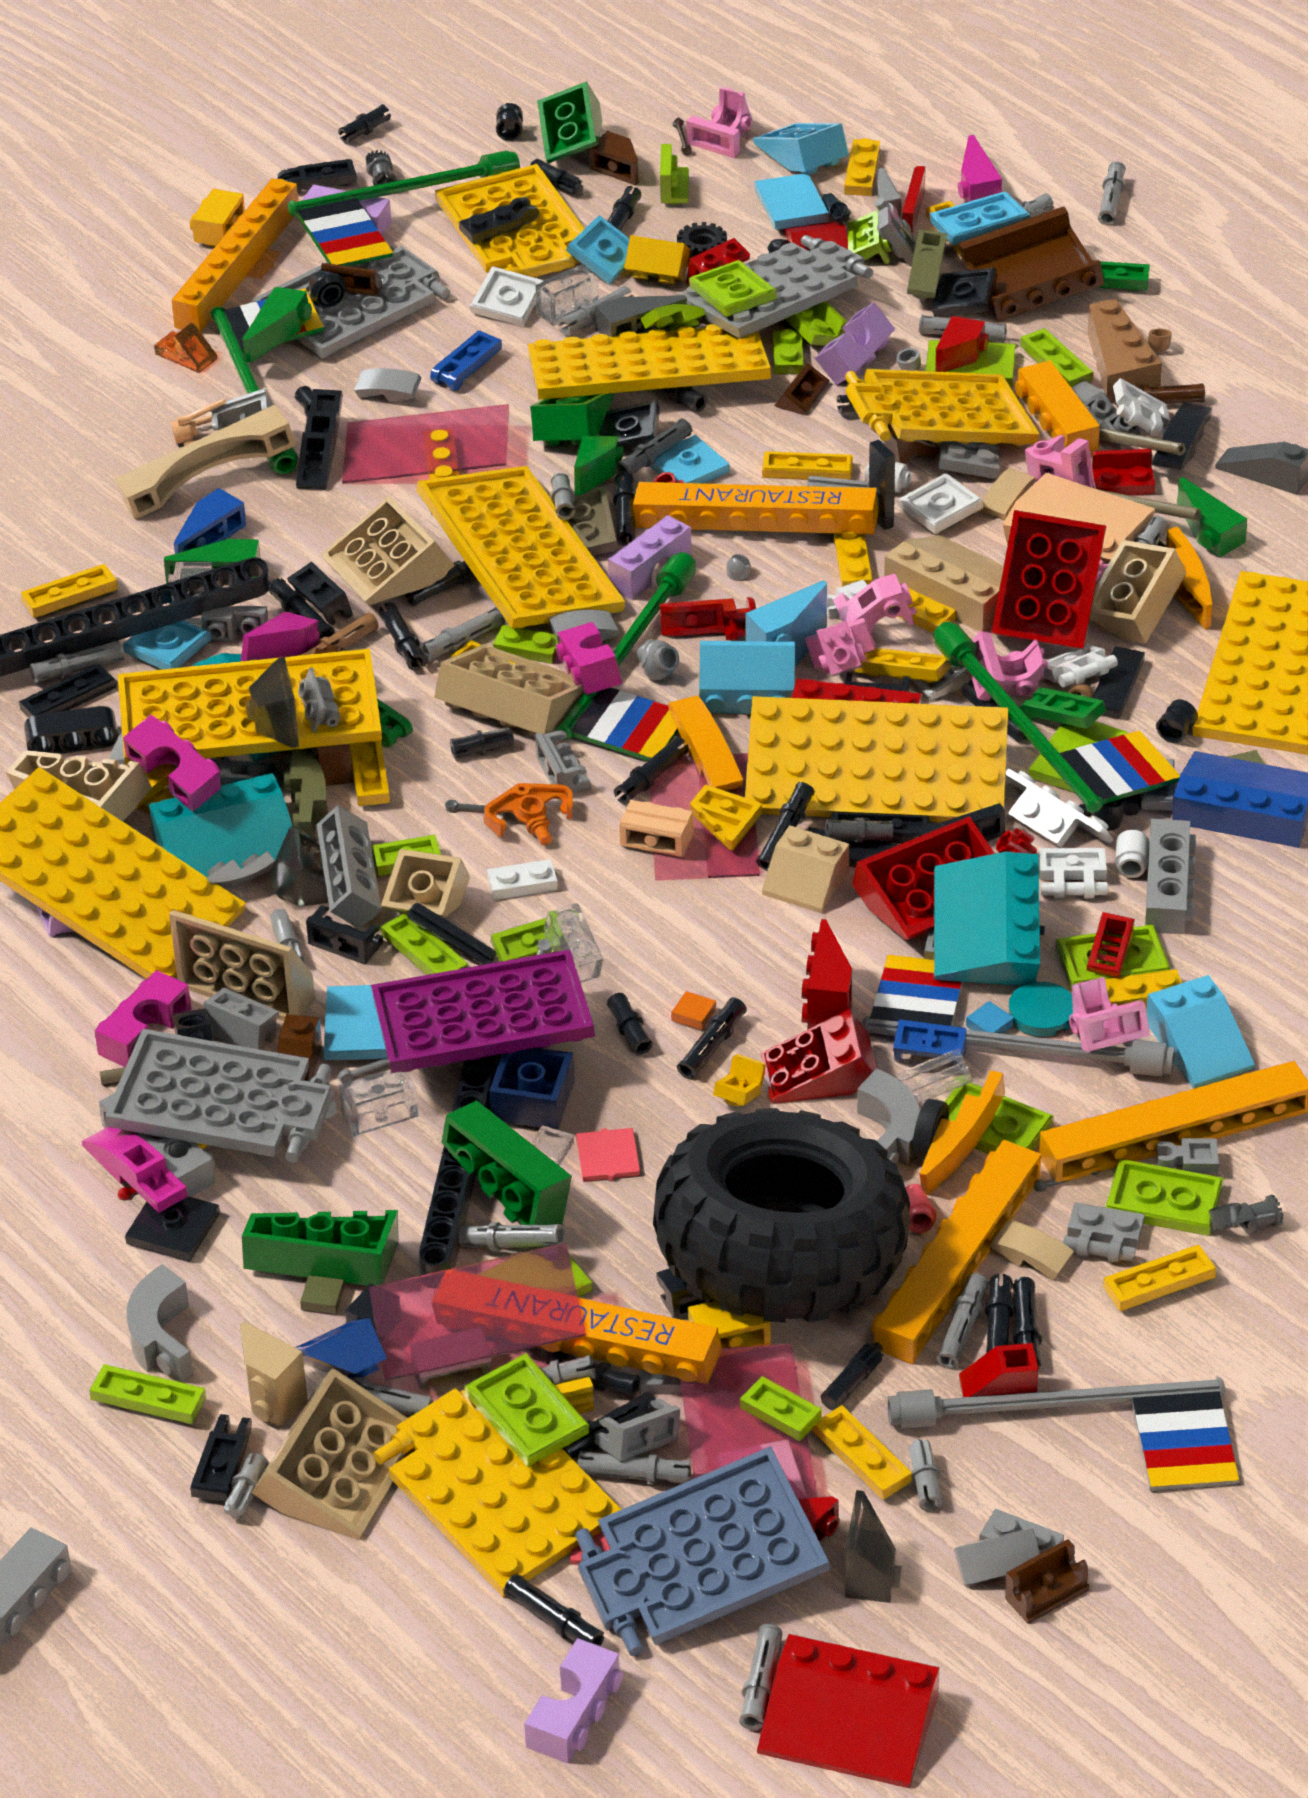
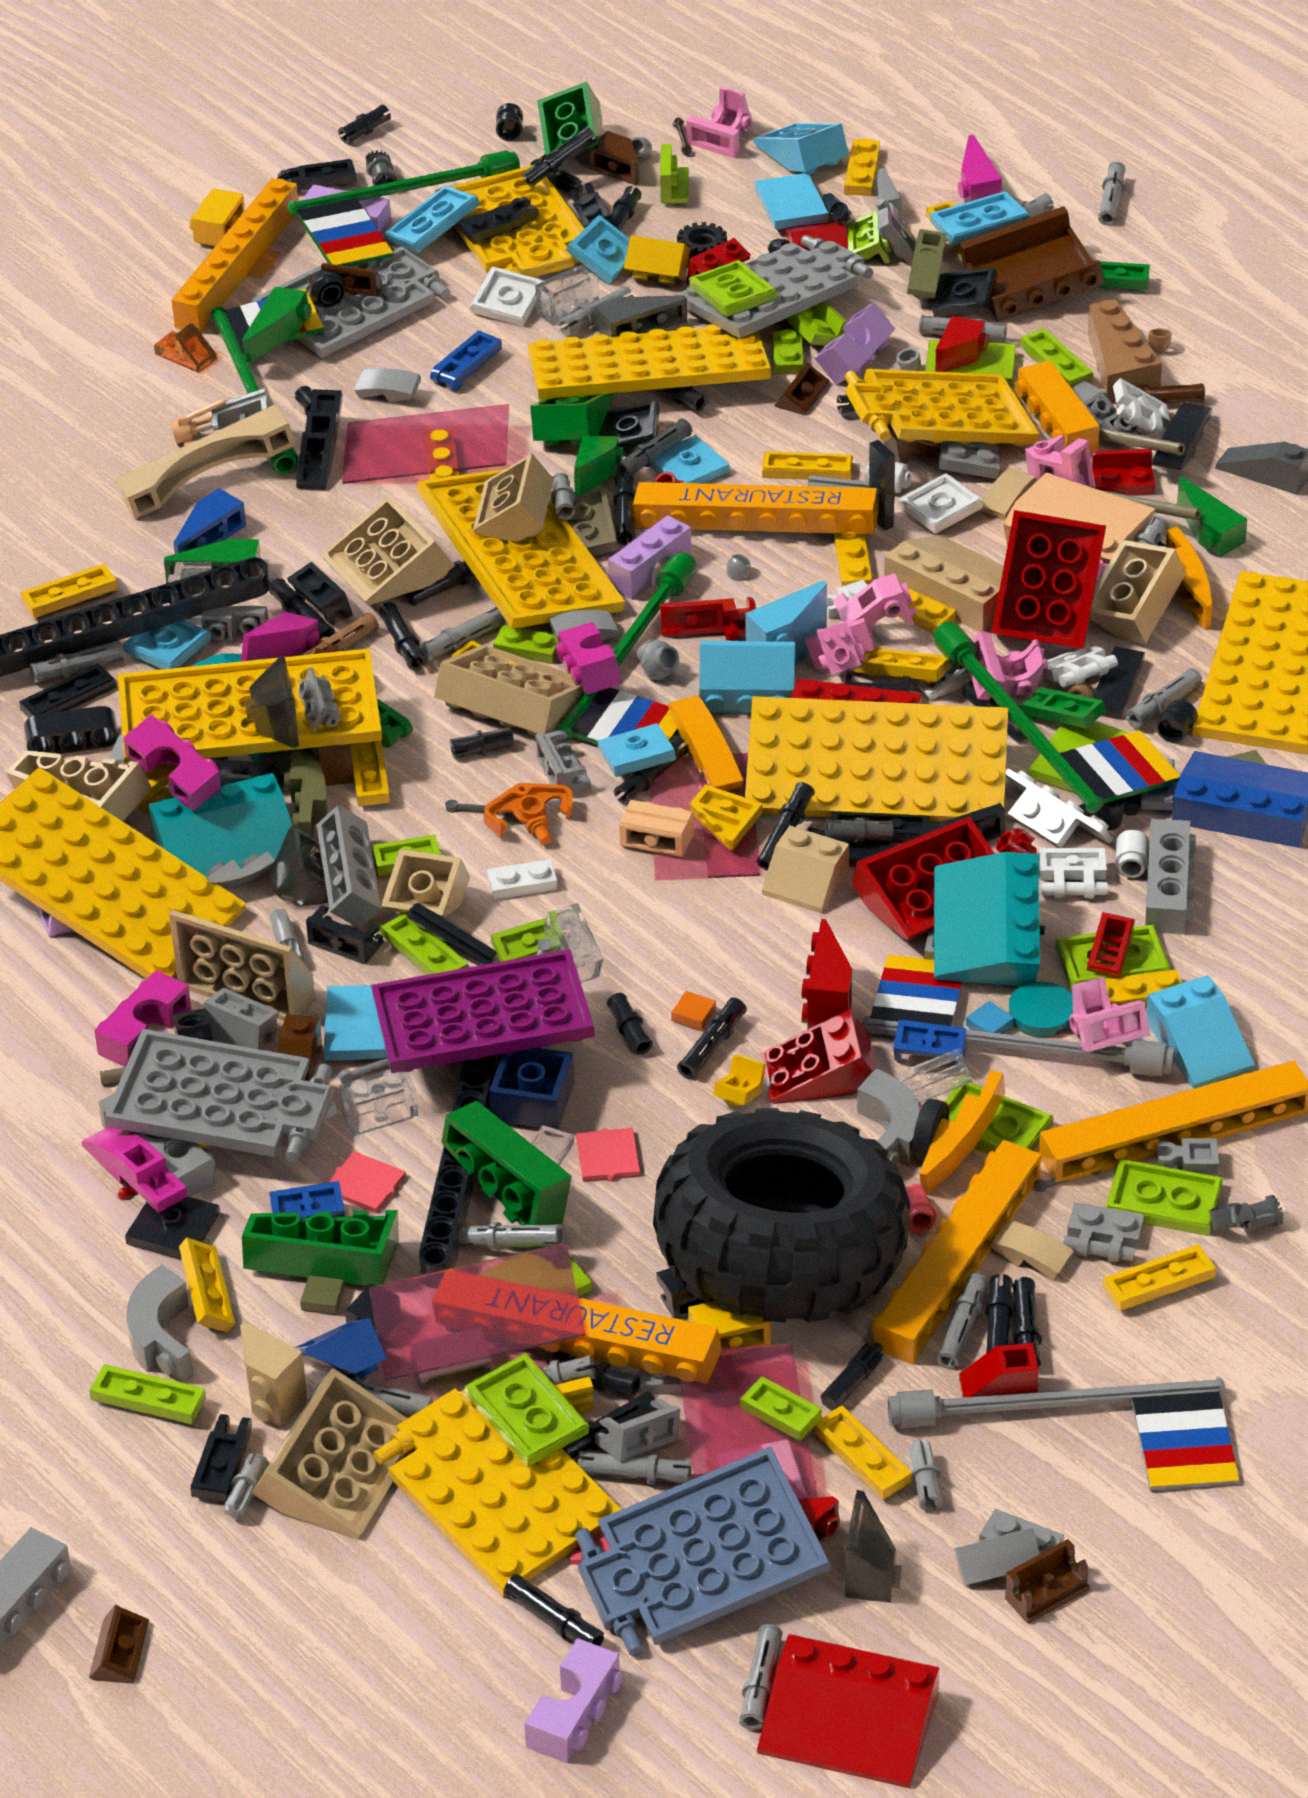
lime slope [640,304,706,331] -> none
red tile [902,166,926,233] -> none
none -> reddish brown slope [89,1605,149,1683]
none -> yellow plate [179,1238,235,1333]
none -> blue hinge [269,1181,345,1218]
none -> coral piece [328,1151,406,1213]
none -> medium azure tile [385,186,480,253]
none -> tan slope [473,453,554,542]
none -> black pin [522,126,597,188]
none -> black hinge [569,182,613,228]
none -> medium azure plate [597,723,676,777]
none -> light grey hinge [631,137,652,159]
none -> light grey pin [1126,668,1203,728]

